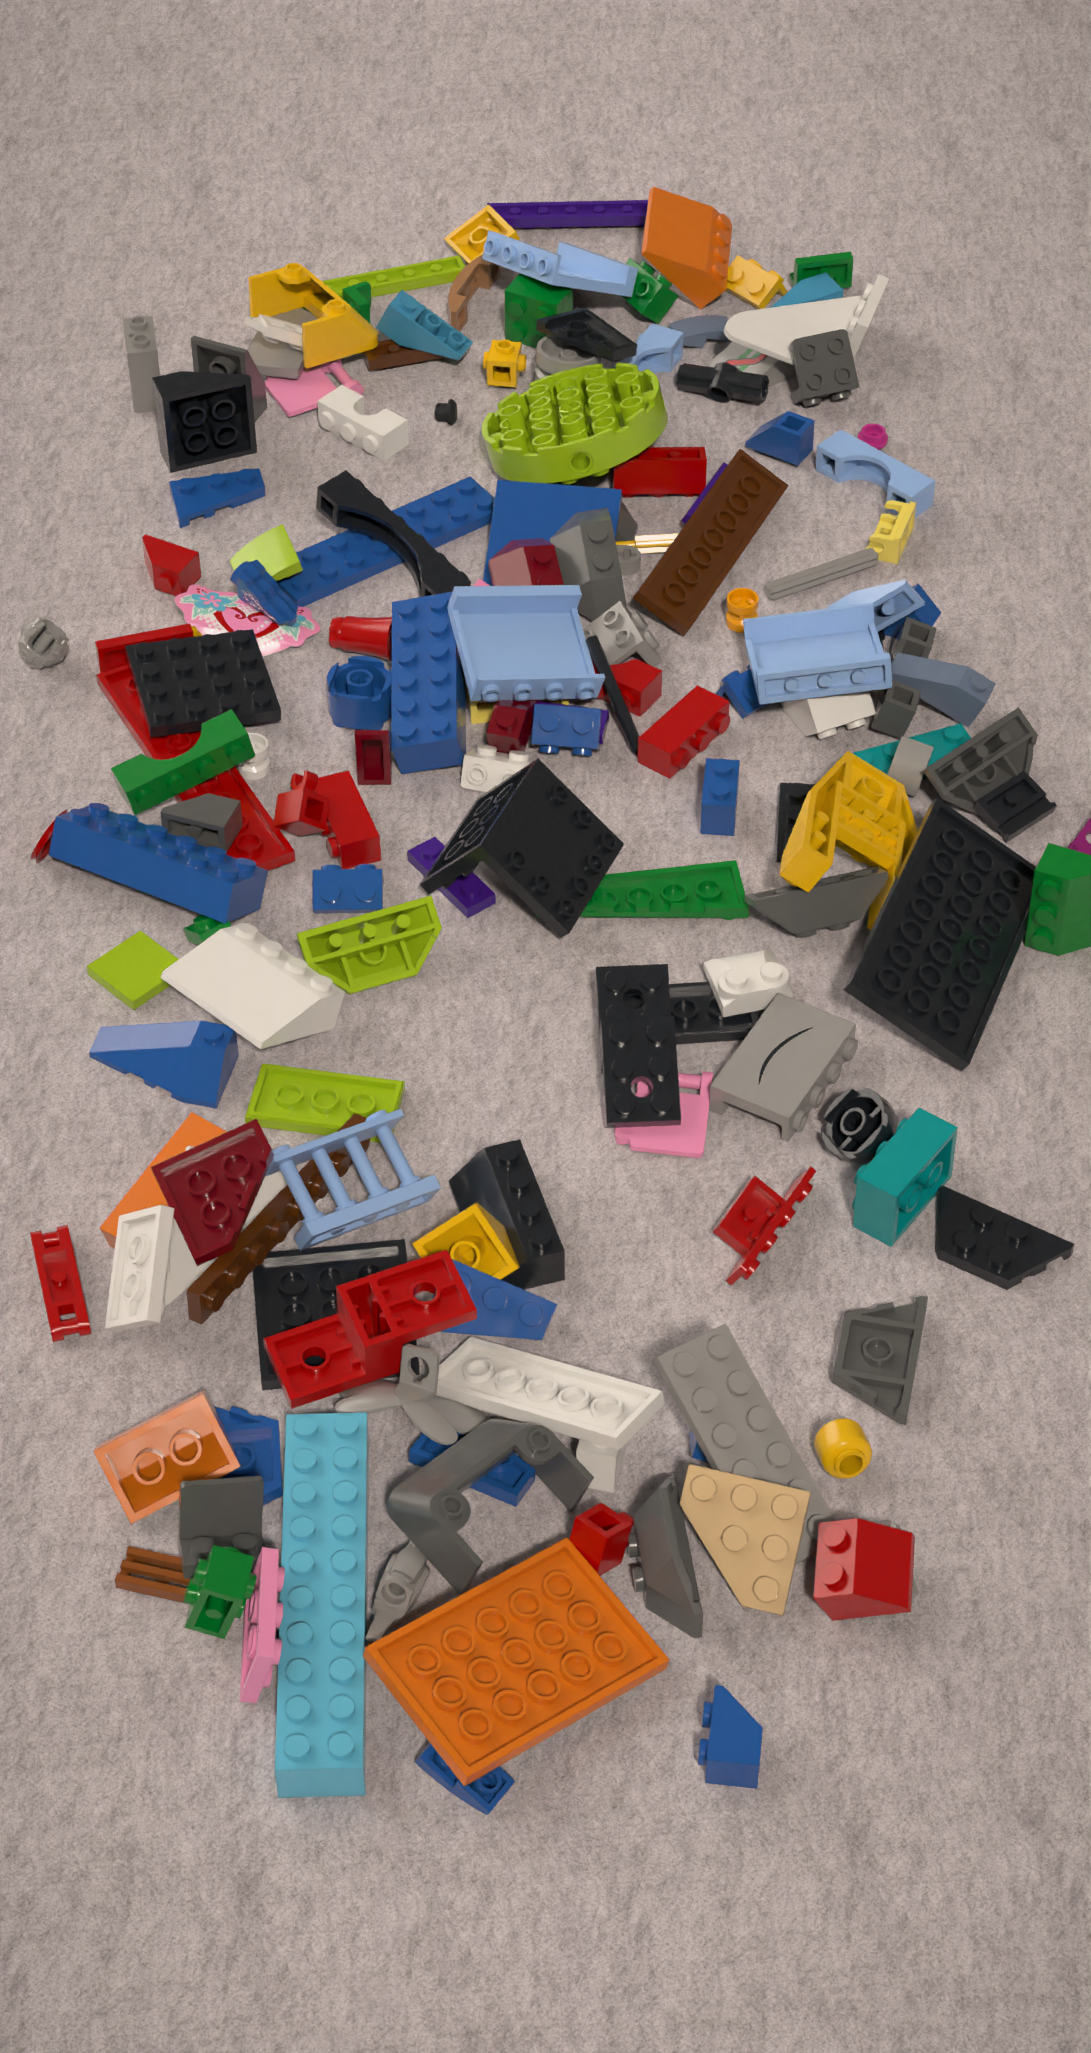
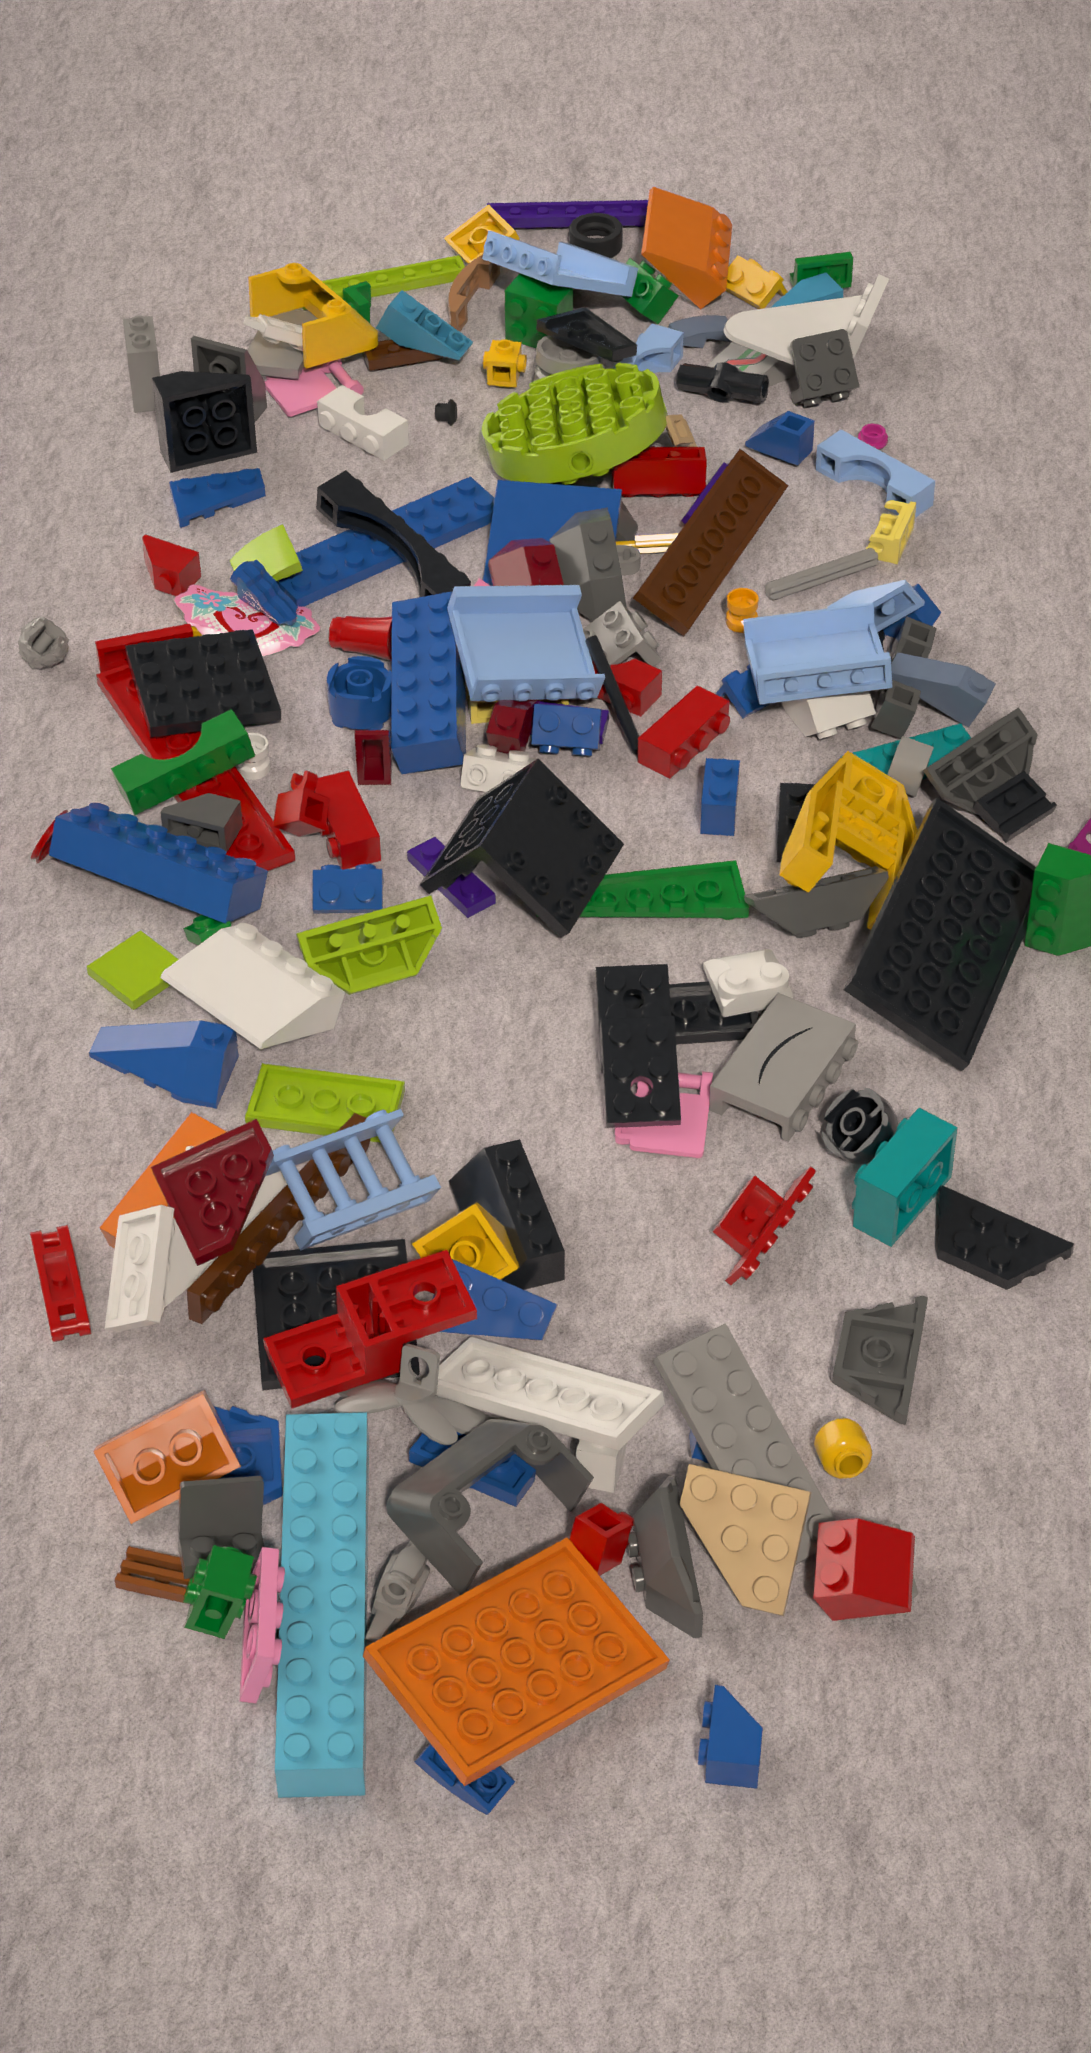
none -> black tyre [569,213,623,258]
none -> tan slope [665,414,697,447]

